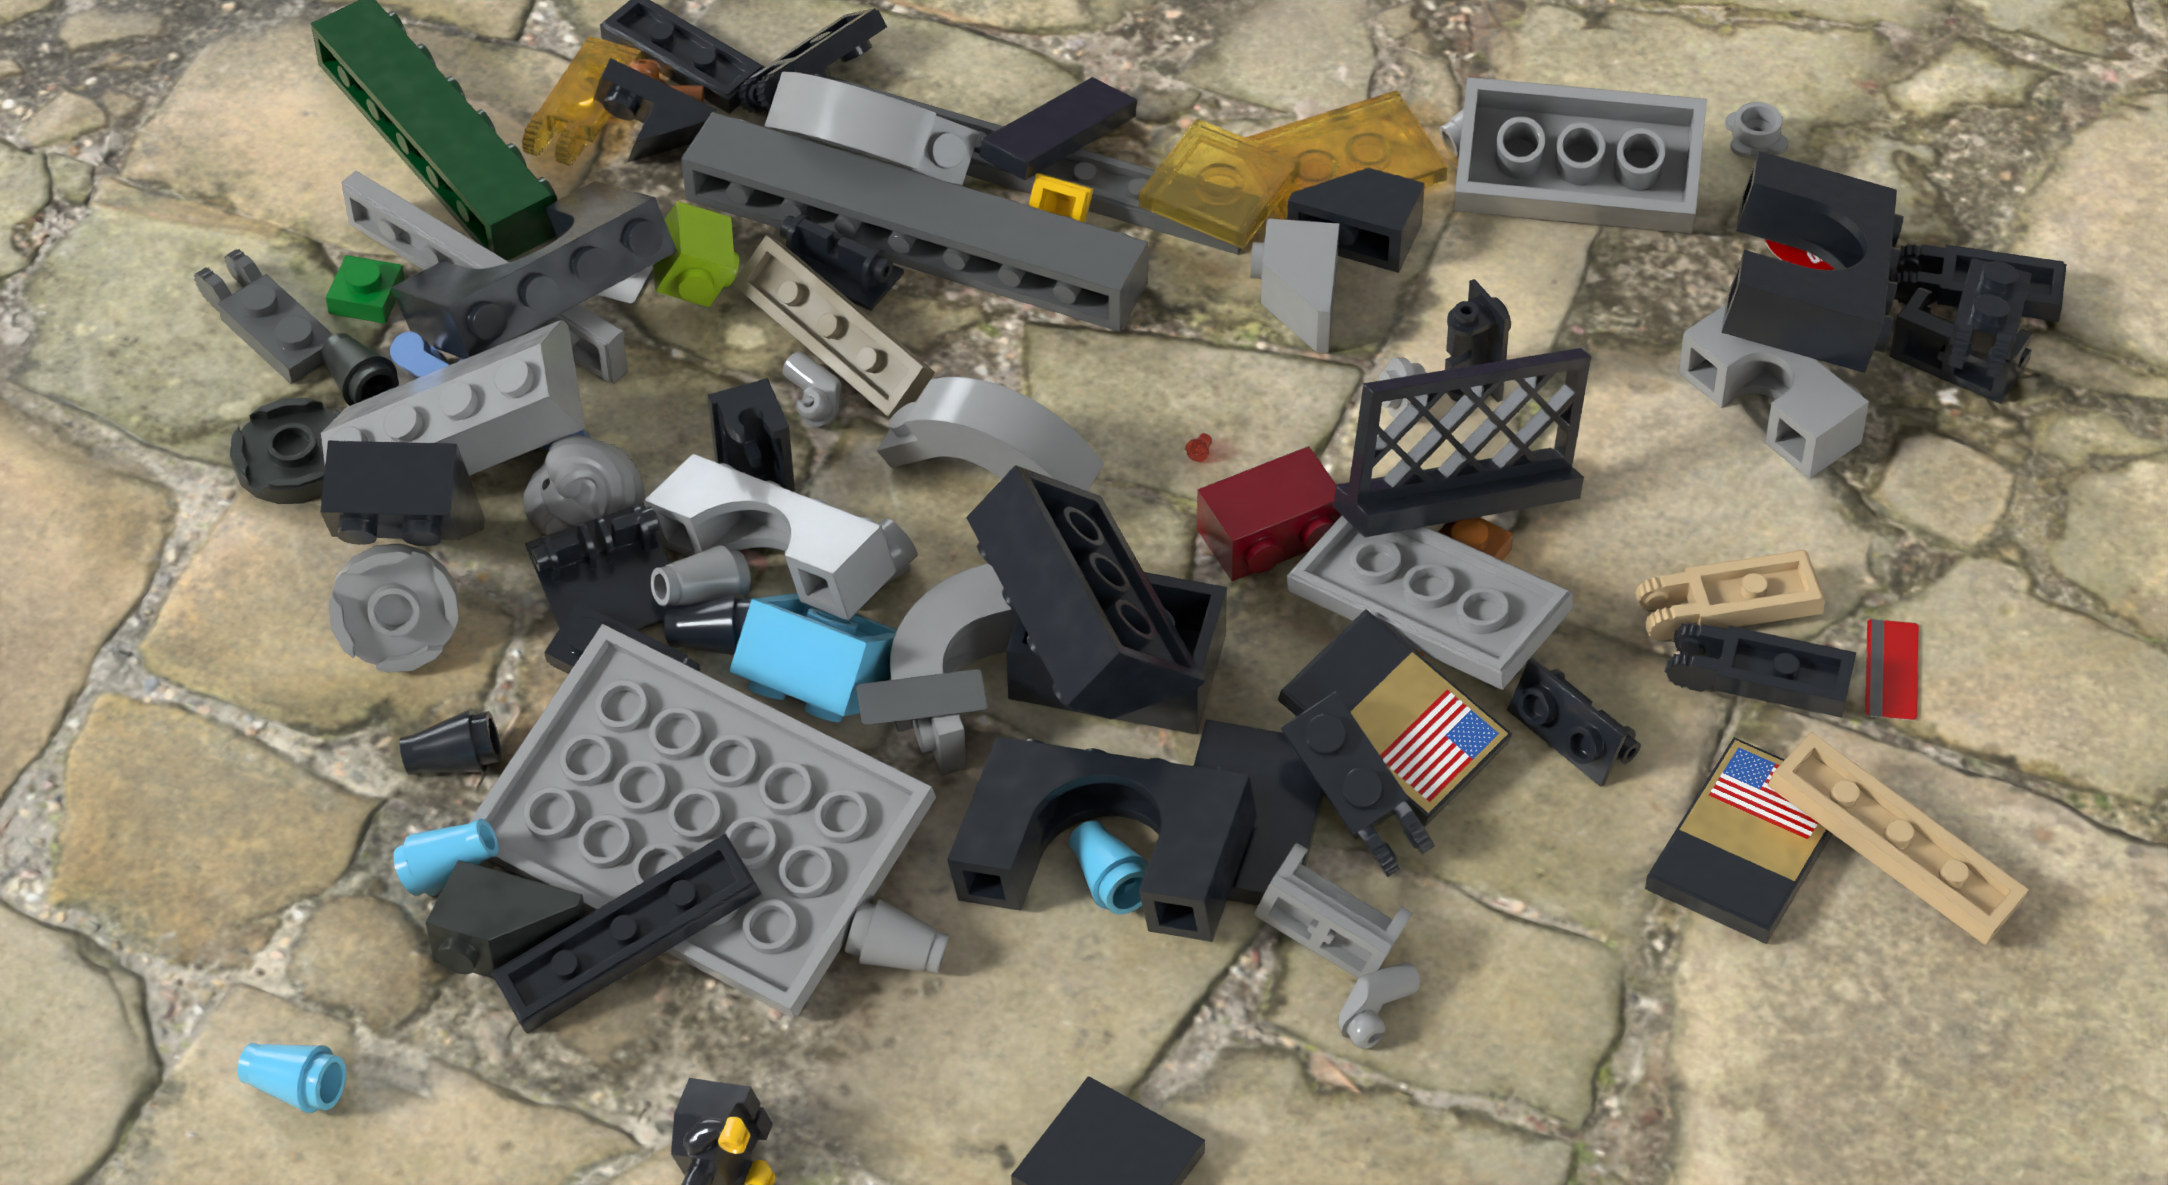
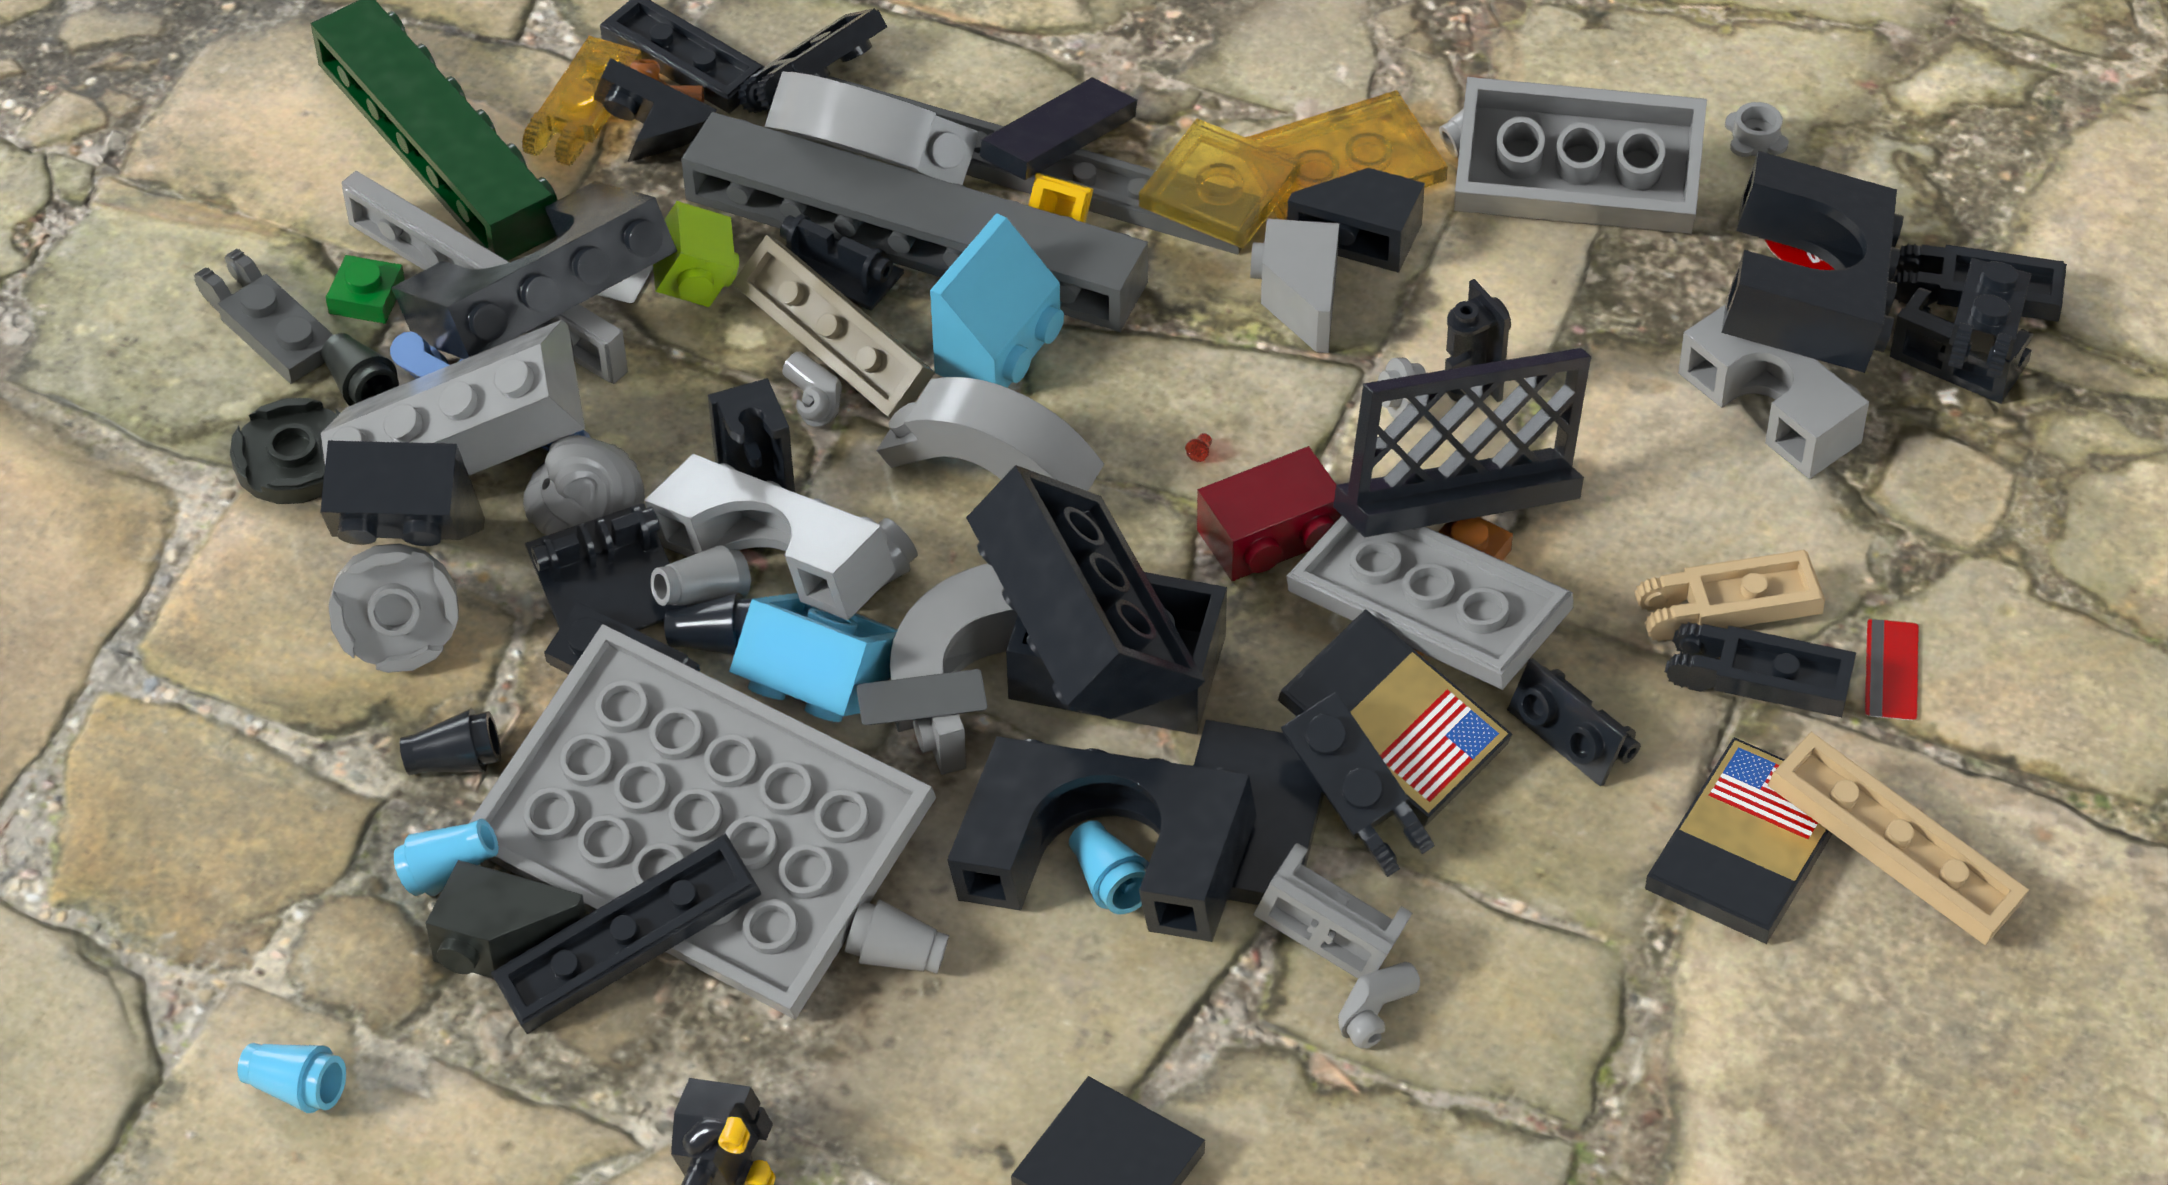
none -> medium azure slope [930,213,1064,388]

